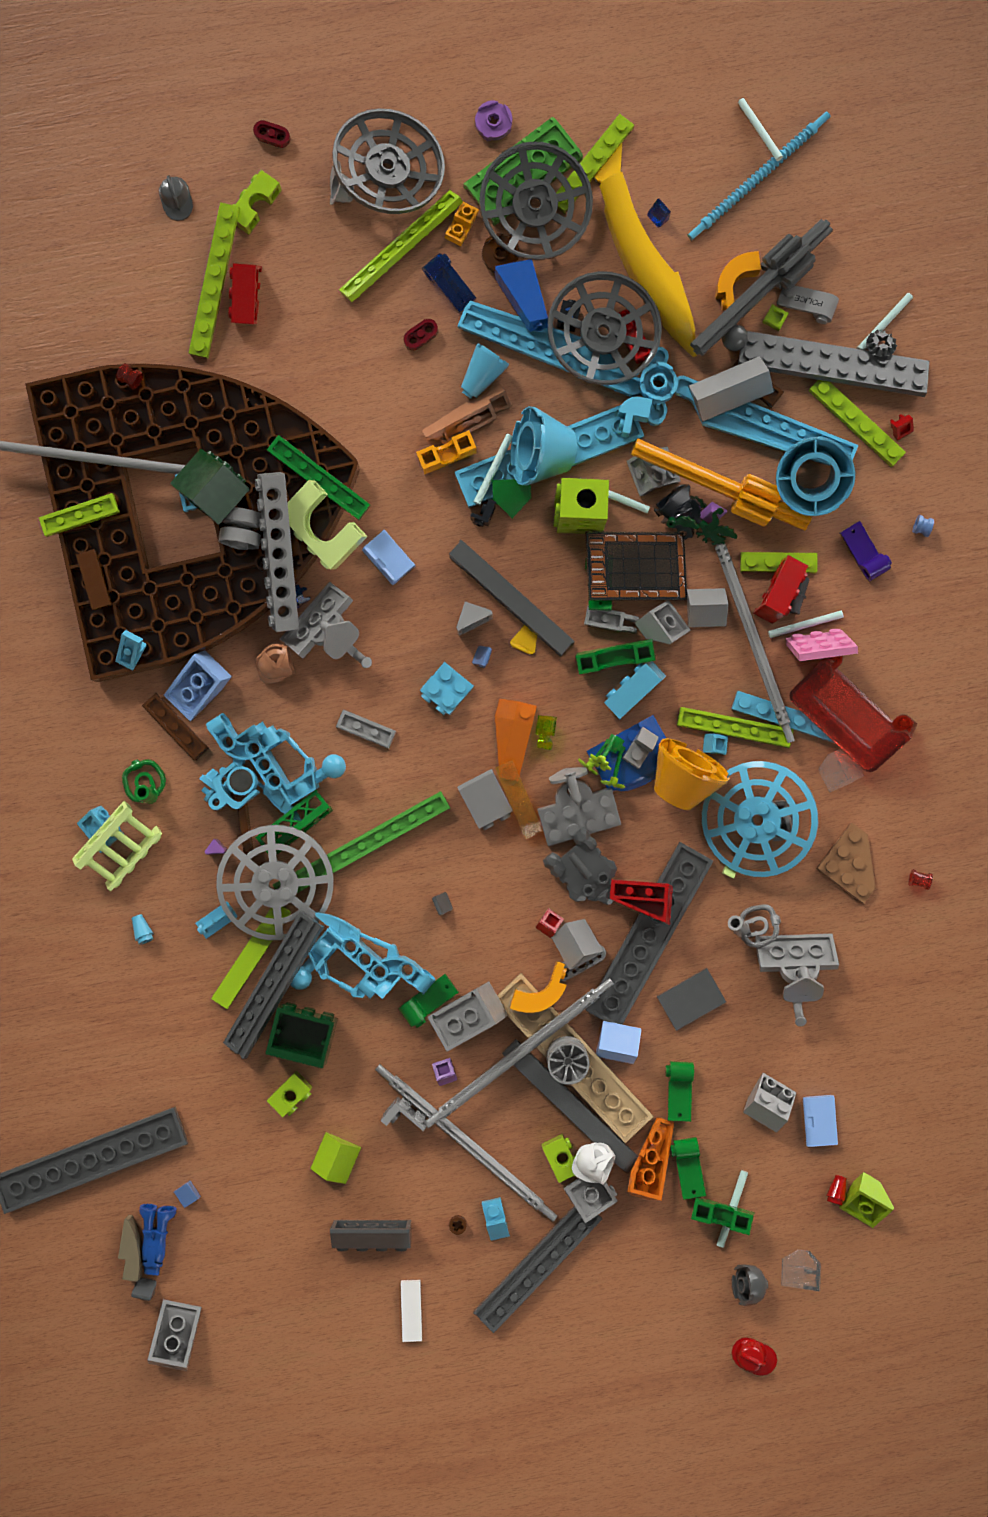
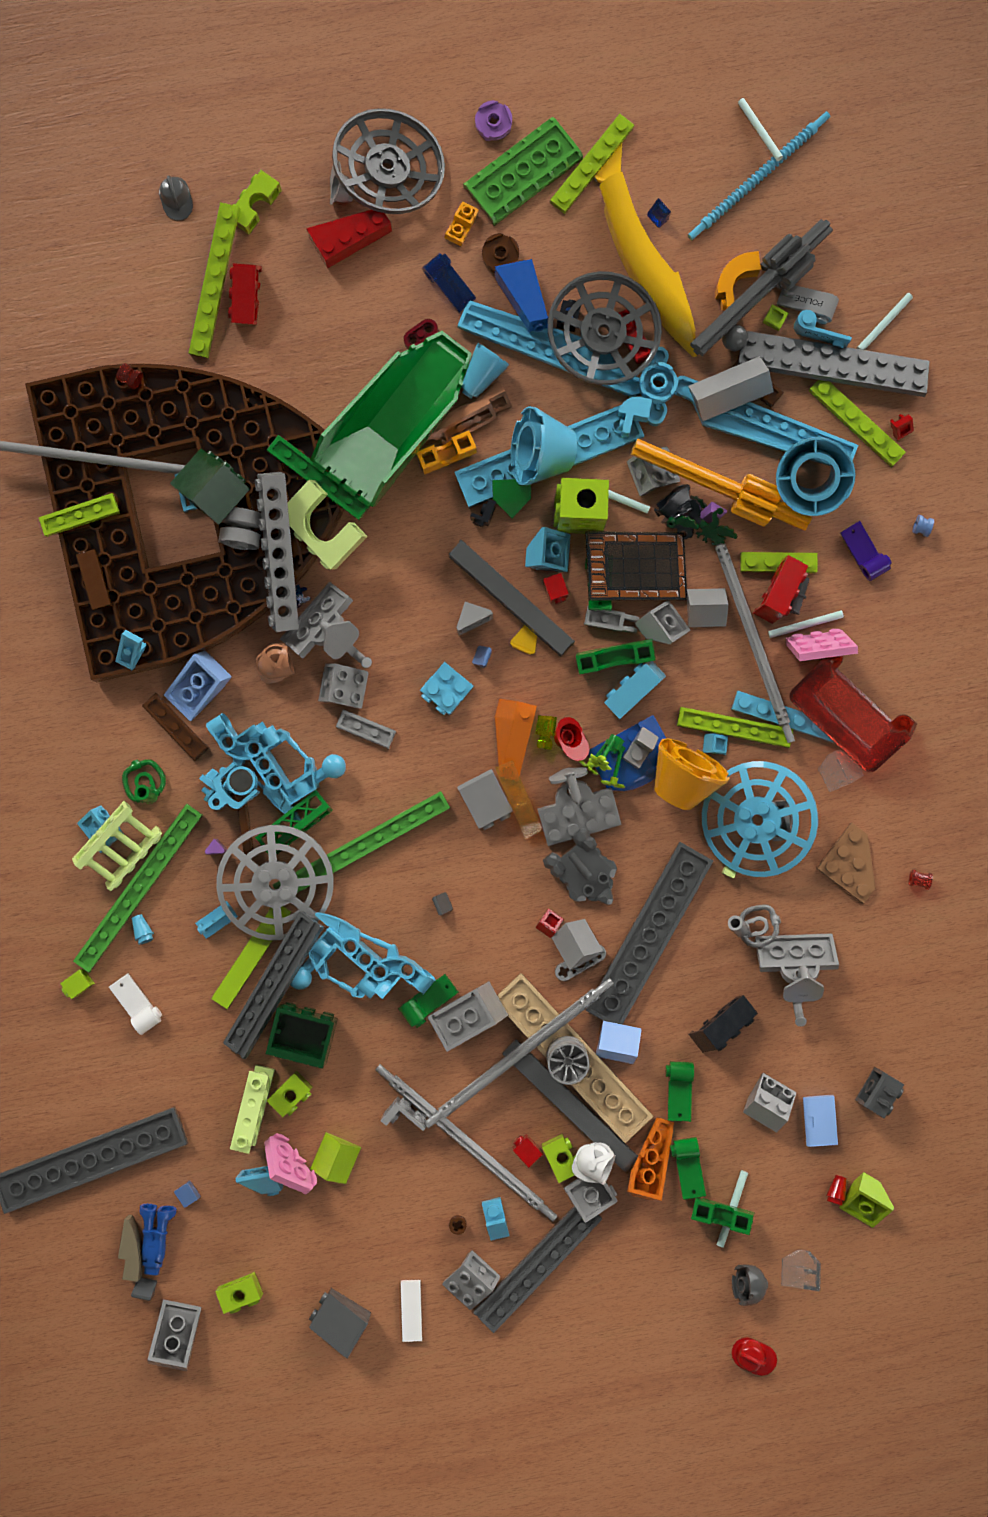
dark red plate [253,120,291,148] -> none
dark grey slope [330,1220,411,1251] -> none
lime plate [339,190,463,302] -> none
light blue piece [362,530,415,586] -> none
medium lavender slope [432,1058,457,1086] -> none
light aqua bar [473,434,513,505] -> none
dark grey dish [479,142,593,260] -> none
light orange arch [509,961,567,1013] -> none
red wedge [610,879,673,925] -> none
dark grey tile [656,968,726,1031] -> none
dark grey gear [866,330,897,357] -> none
none -> lime brick [60,969,95,999]
none -> bright green plate [73,804,203,973]
none -> white door [109,973,162,1035]
none -> lime brick [215,1272,263,1314]
none -> yellowish green fence [230,1064,275,1154]
none -> medium azure slope [235,1166,284,1196]
none -> bright pink plate [264,1133,317,1194]
none -> red wedge [306,209,392,269]
none -> dark grey slope [309,1288,371,1359]
none -> green windscreen [310,331,472,508]
none -> light grey bracket [318,664,368,709]
none -> light grey bracket [442,1250,501,1310]
none -> red brick [512,1134,543,1168]
none -> medium azure slope [525,527,571,572]
none -> red brick [543,573,569,604]
none -> red piece [554,717,589,761]
none -> black wedge [688,995,758,1053]
none -> medium azure door [794,310,852,348]
none -> dark grey hinge [855,1067,904,1118]

